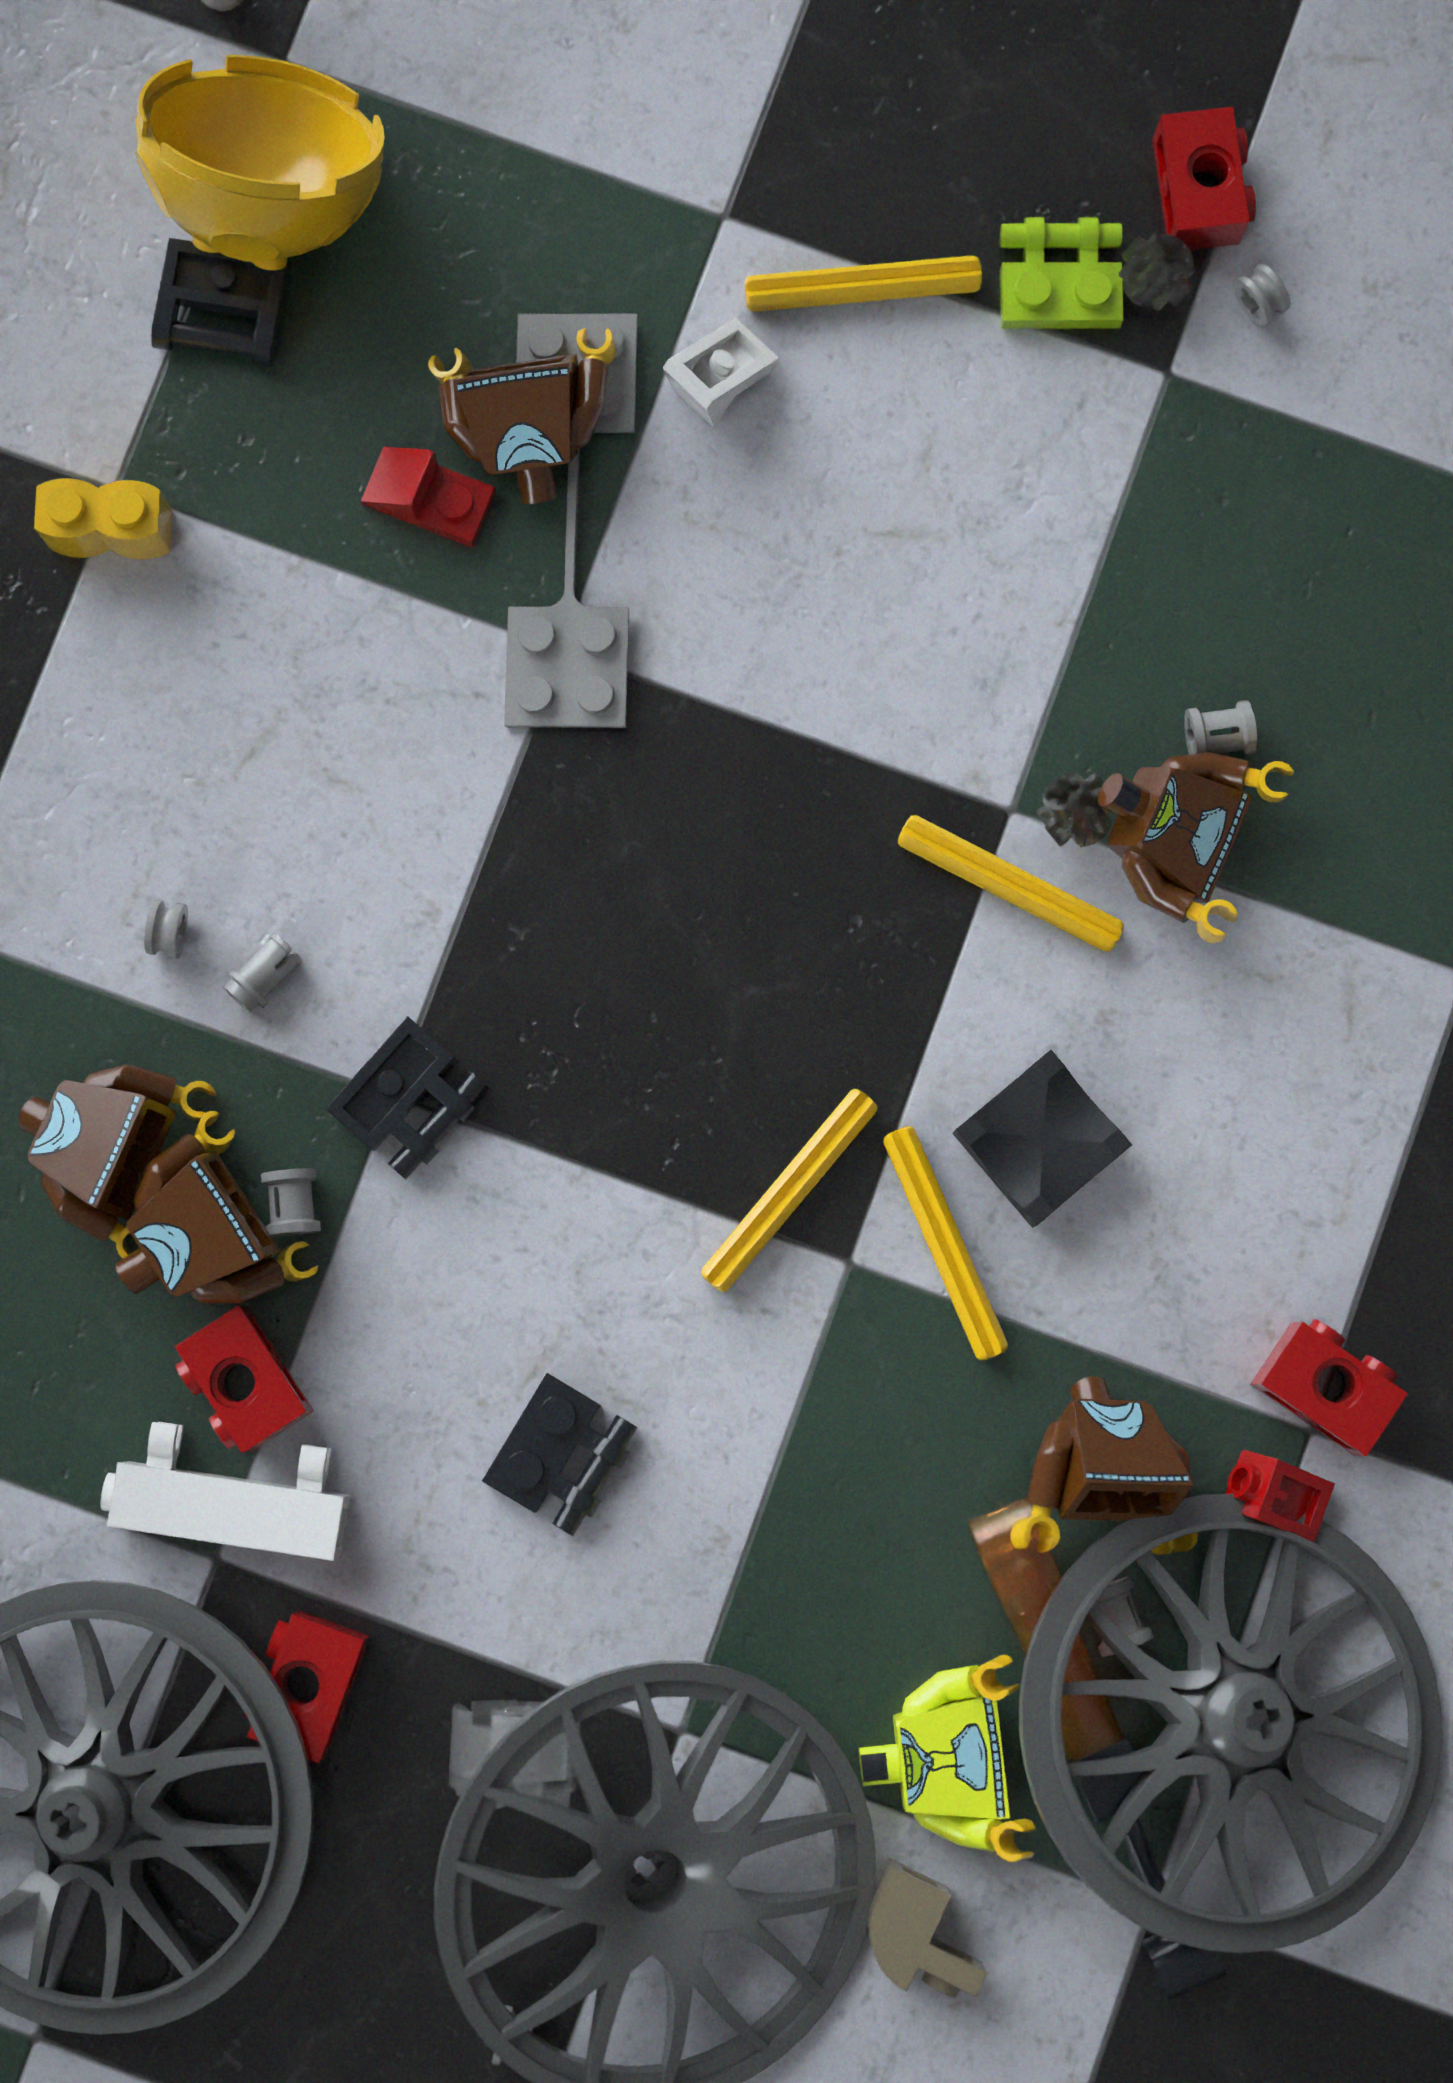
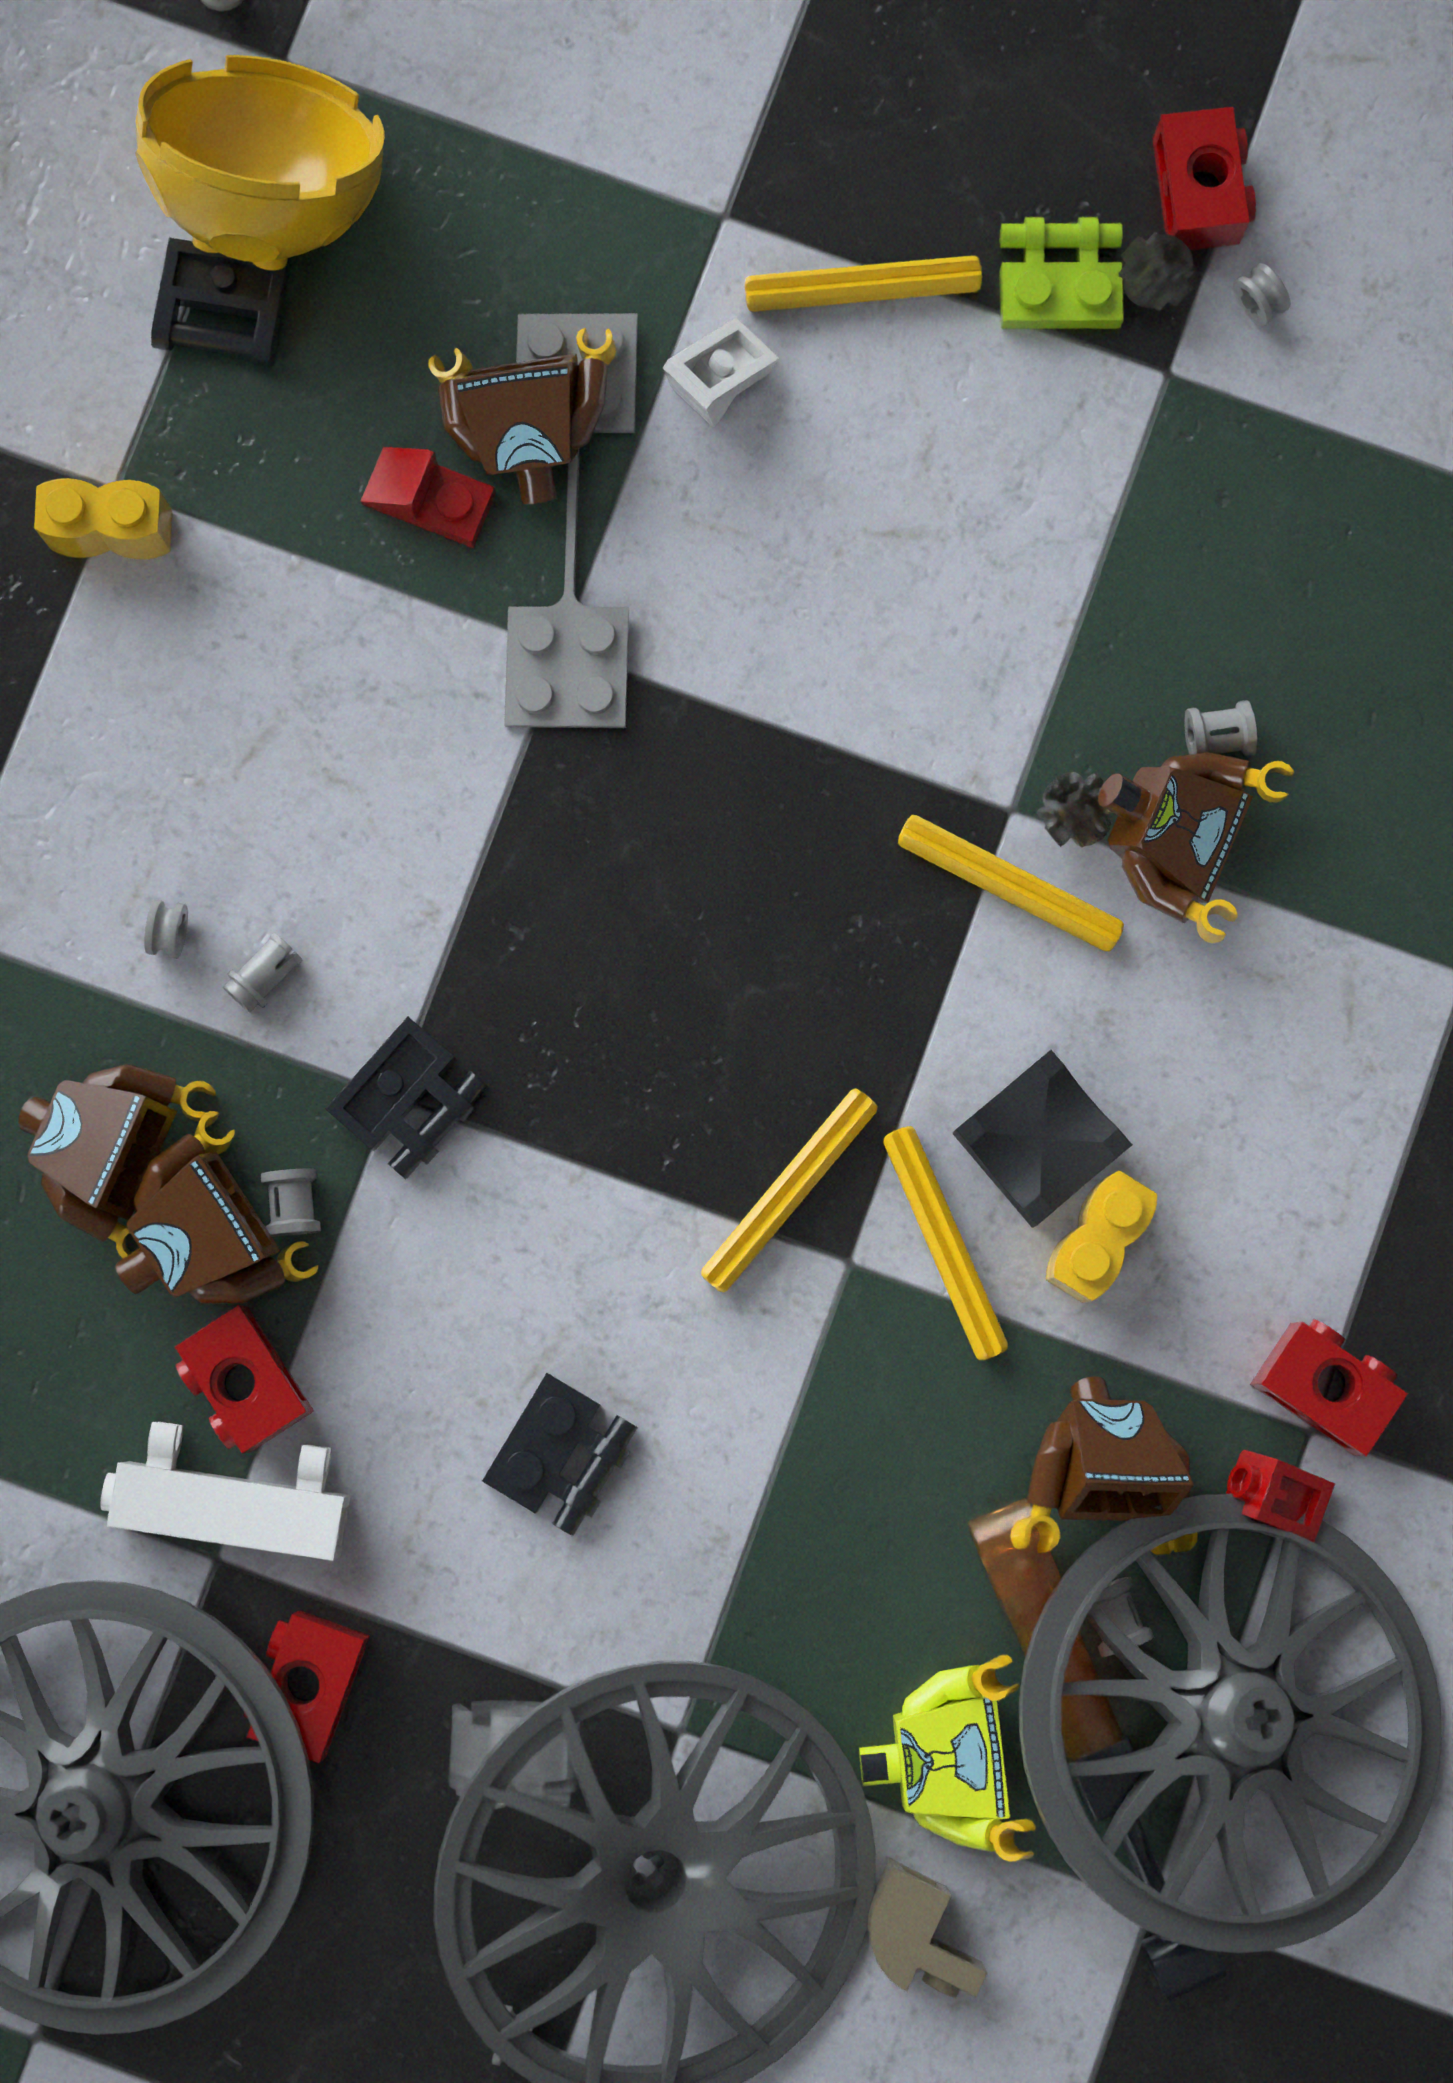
none -> yellow brick [1046,1170,1157,1303]

